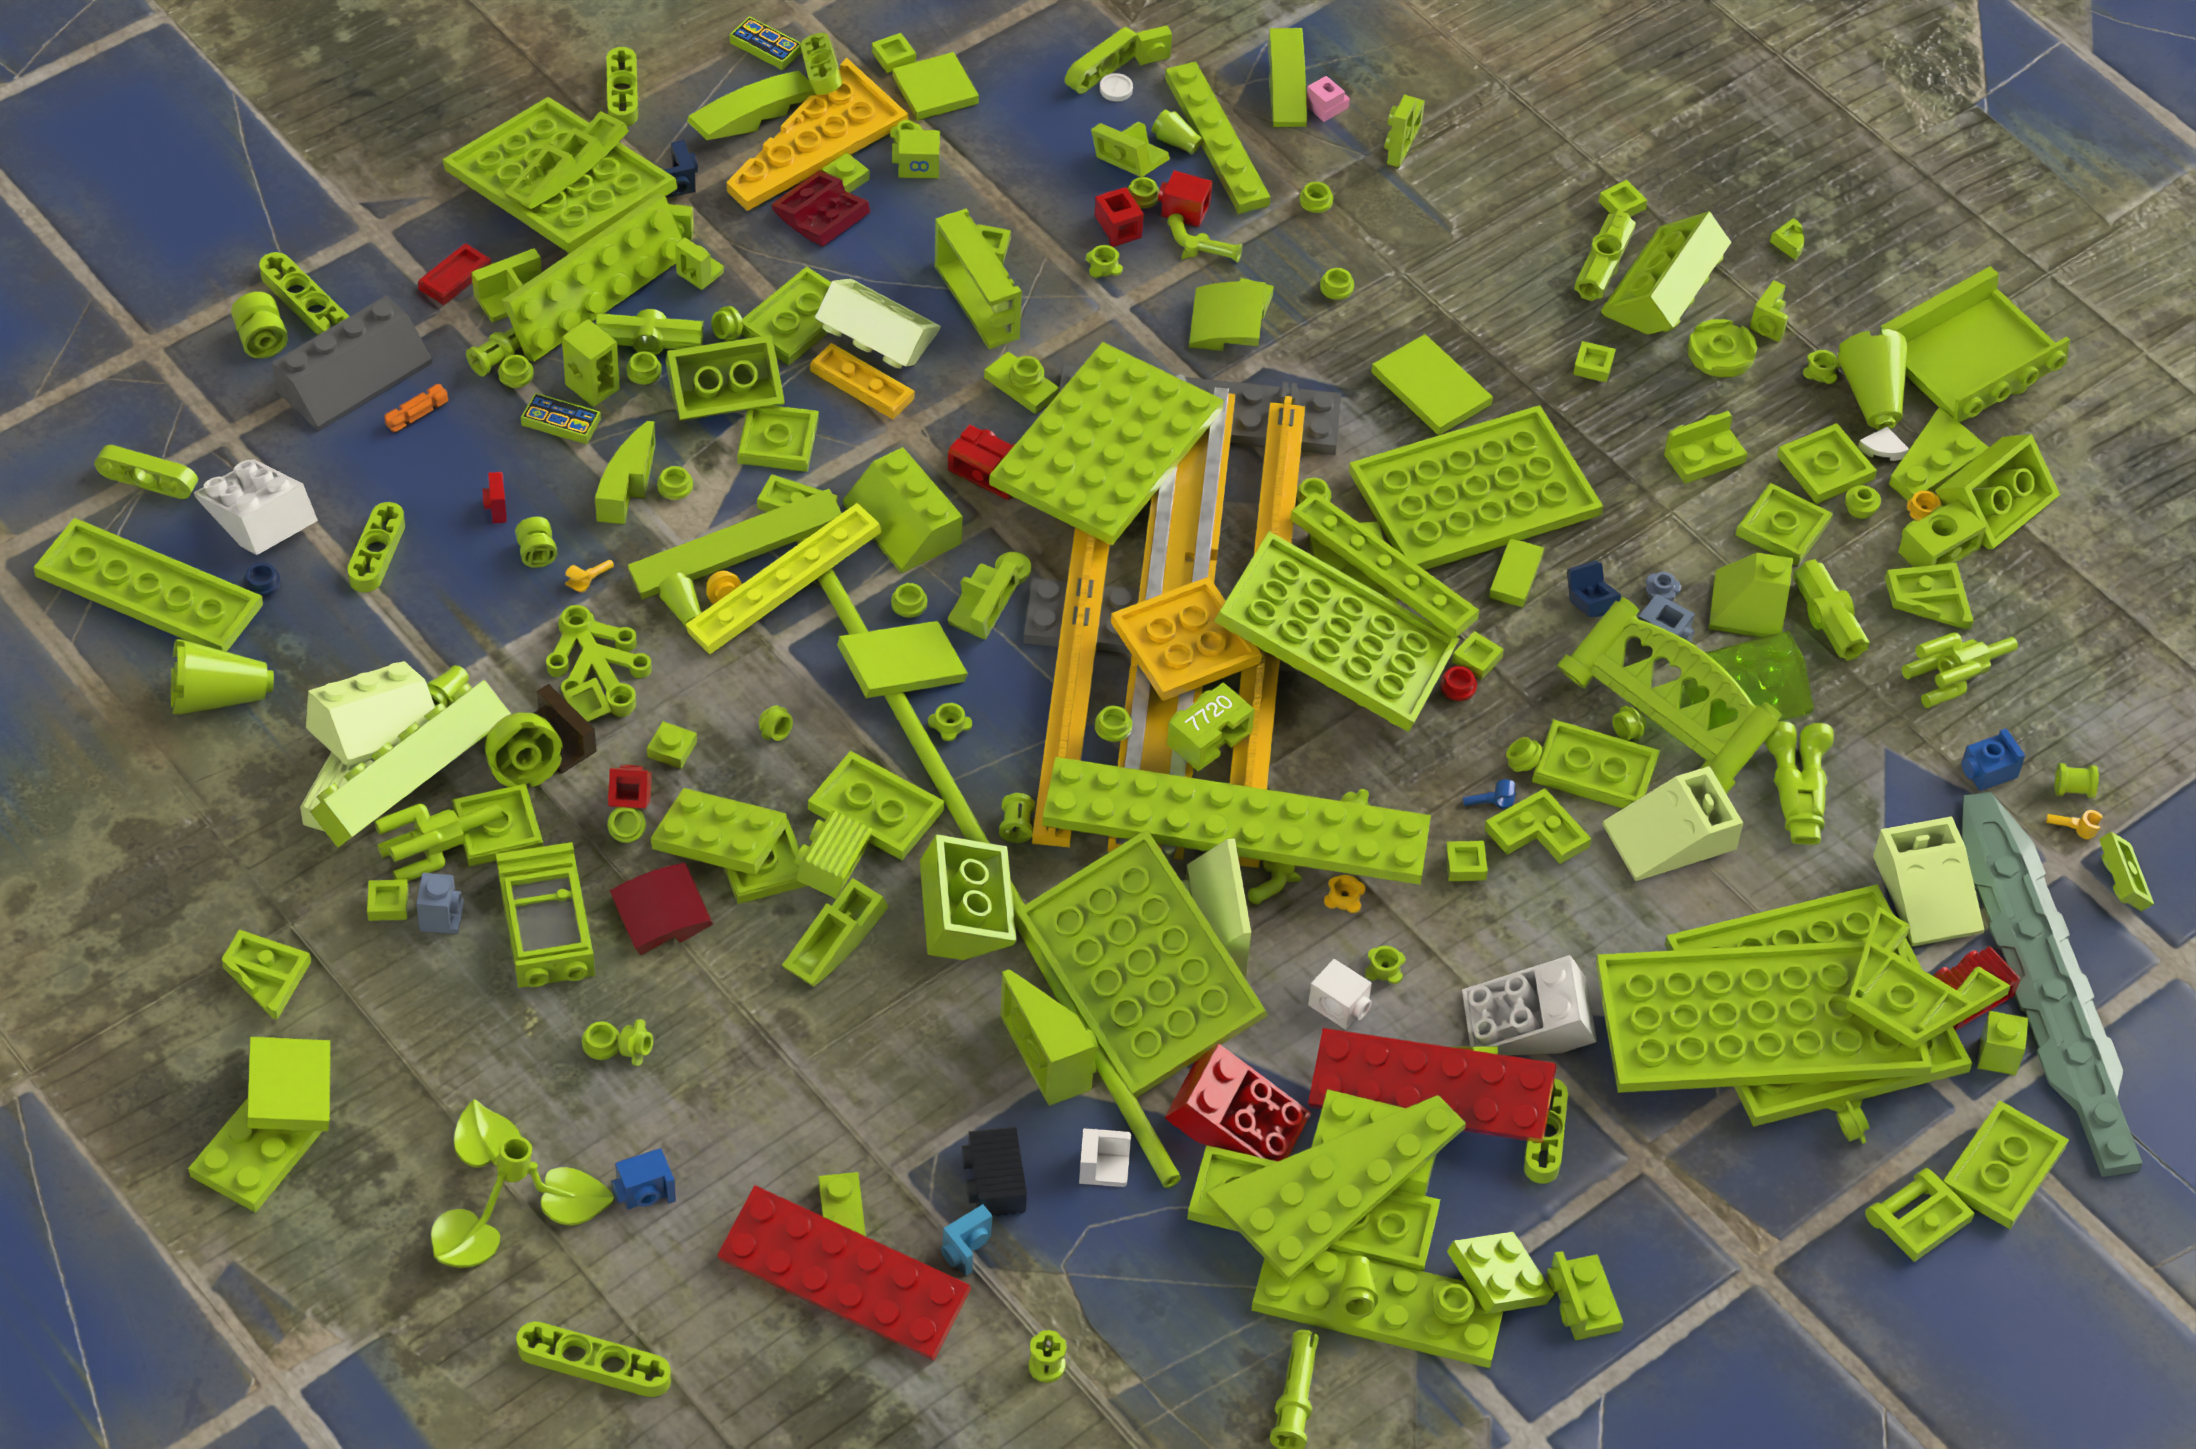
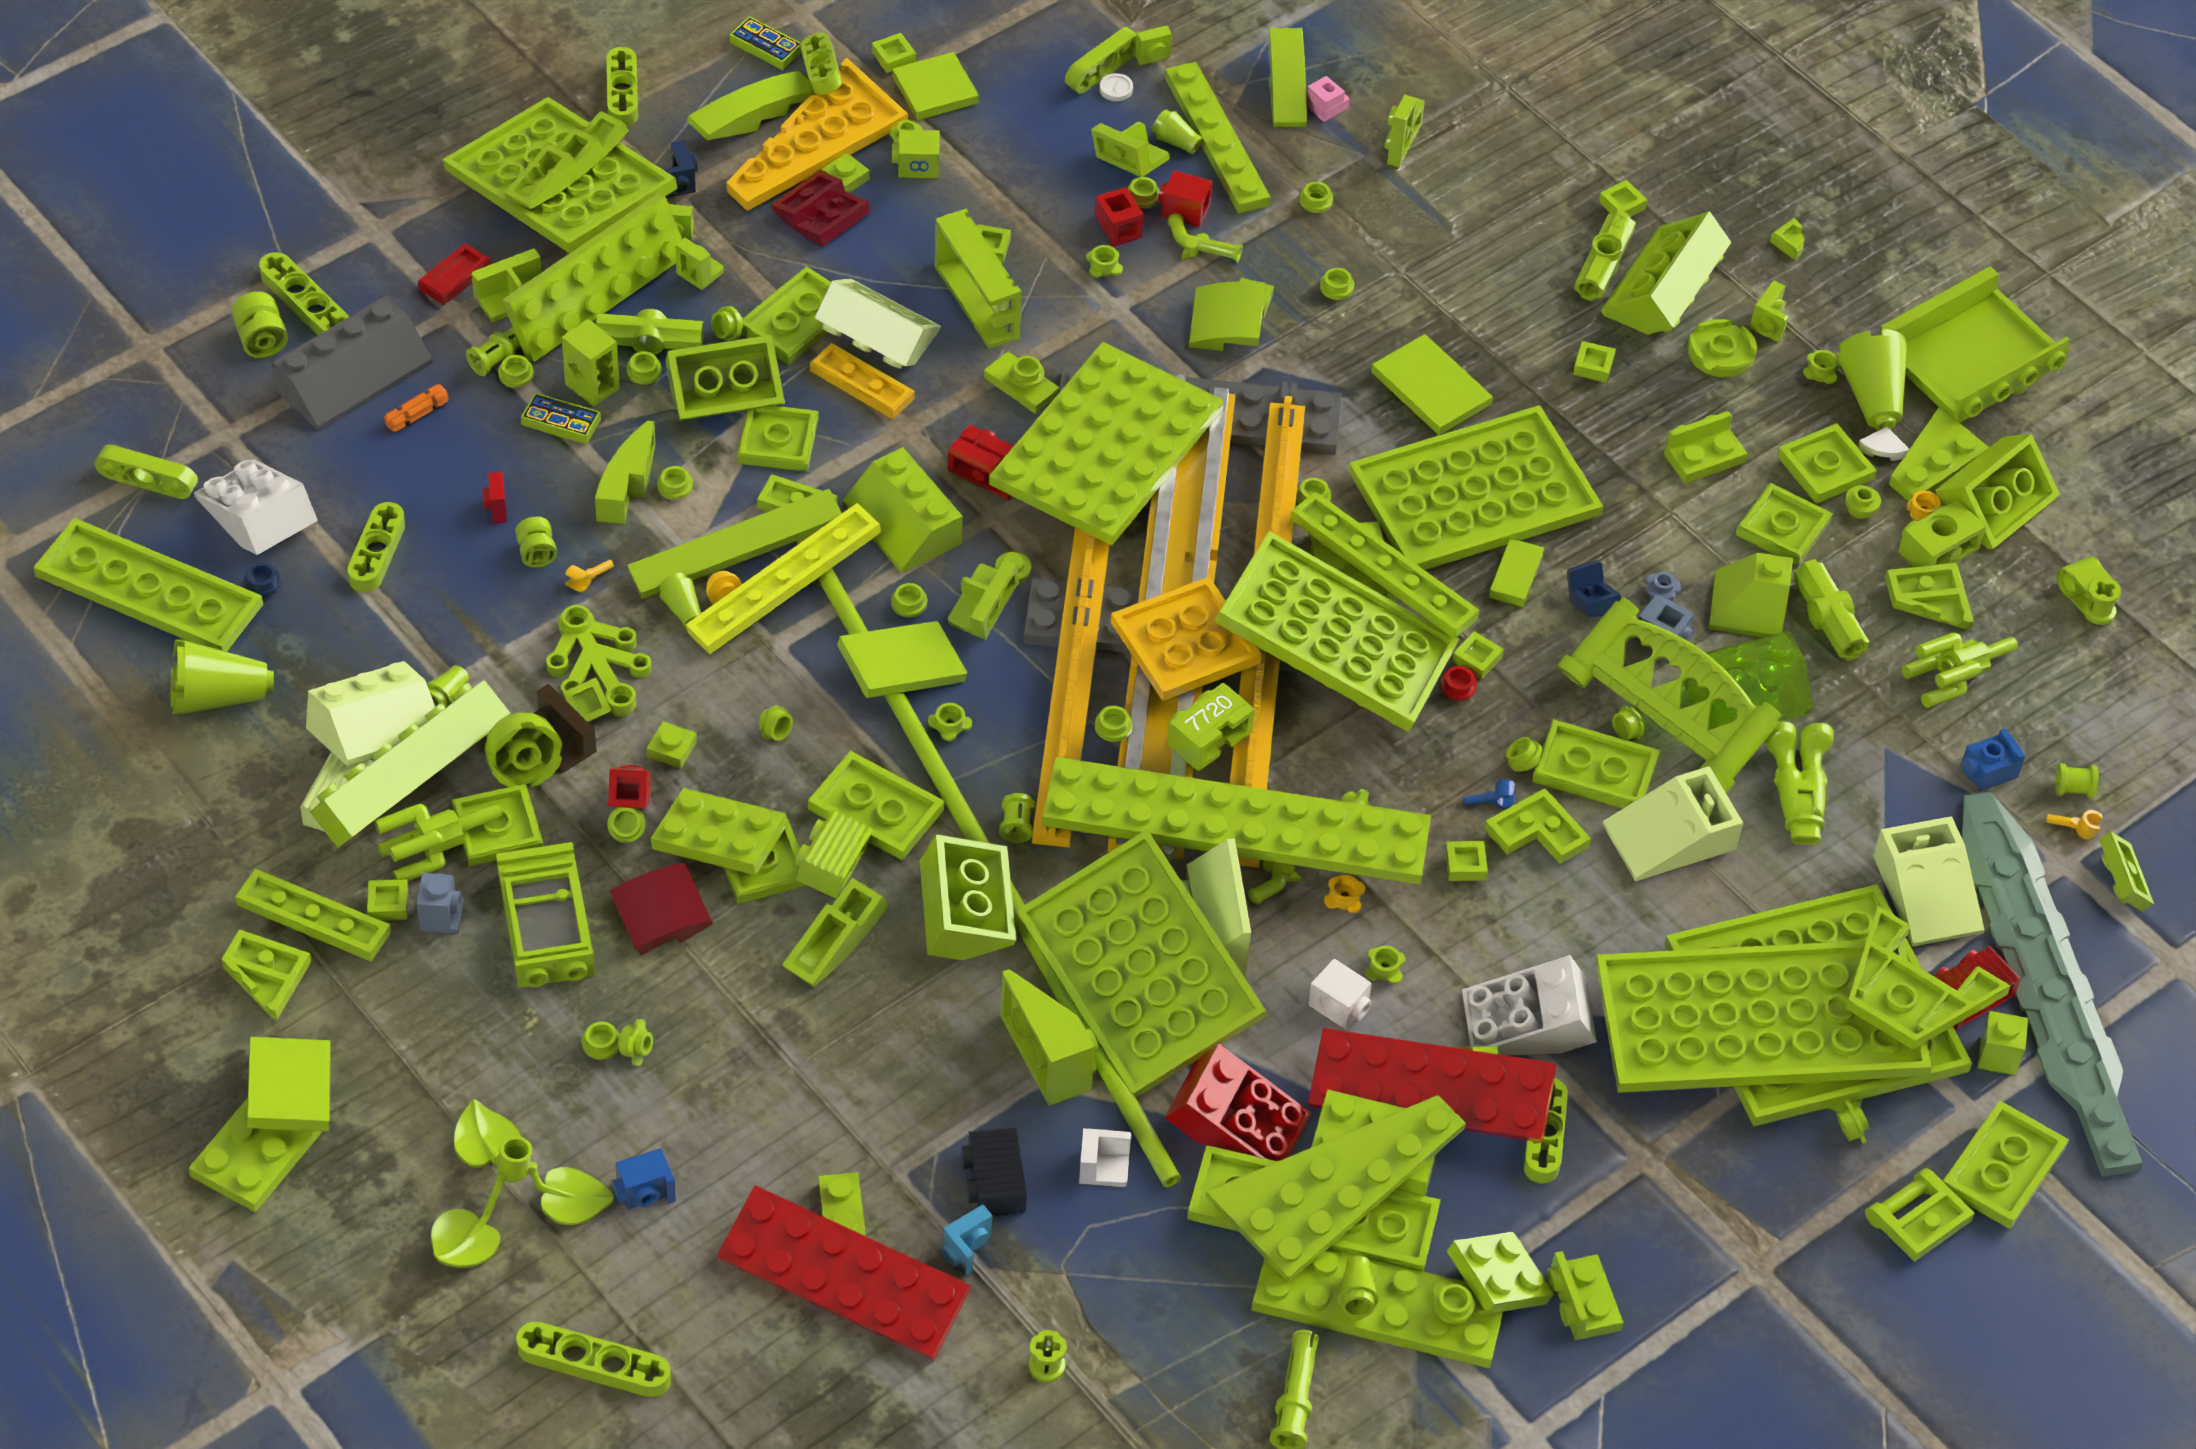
none -> lime plate [235,868,391,962]
none -> lime piece [2056,556,2121,625]

